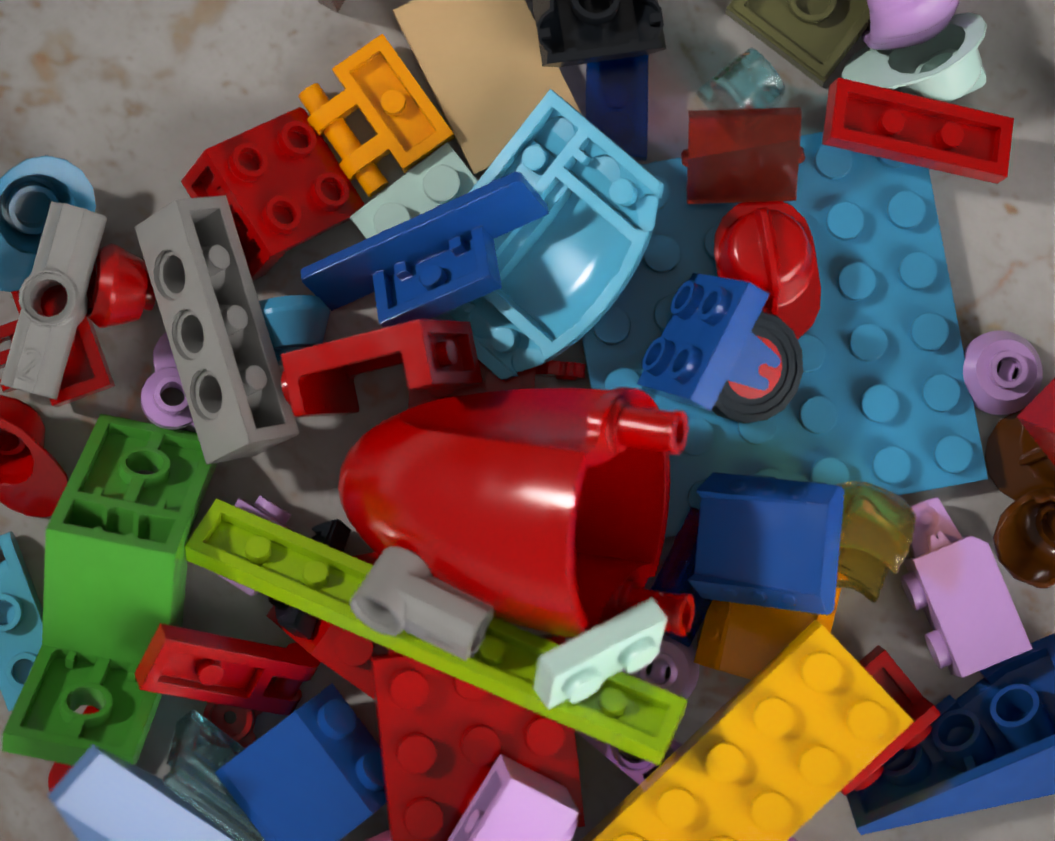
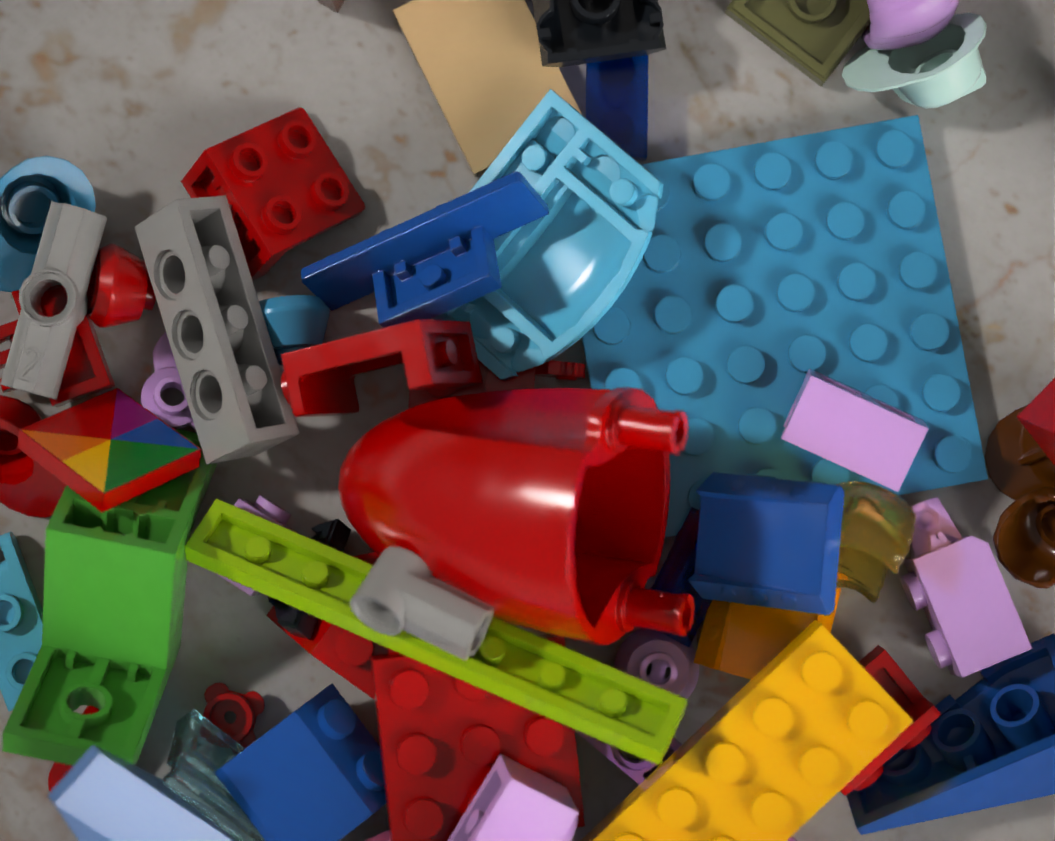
red plate [134,623,321,715] -> none
light orange plate [298,33,455,197] -> none
light aqua plate [350,142,478,239] -> none
light aqua plate [534,598,667,709] -> none
blue plate [637,273,803,423] -> none
clear red piece [681,107,805,204] -> none
clear light blue leg [696,47,785,140] -> none
red piece [714,198,821,340] -> none
red plate [822,77,1014,184] -> none
lavender cone [963,331,1043,415] -> none
none -> tile [17,388,202,512]
none -> lavender hinge [781,368,929,492]

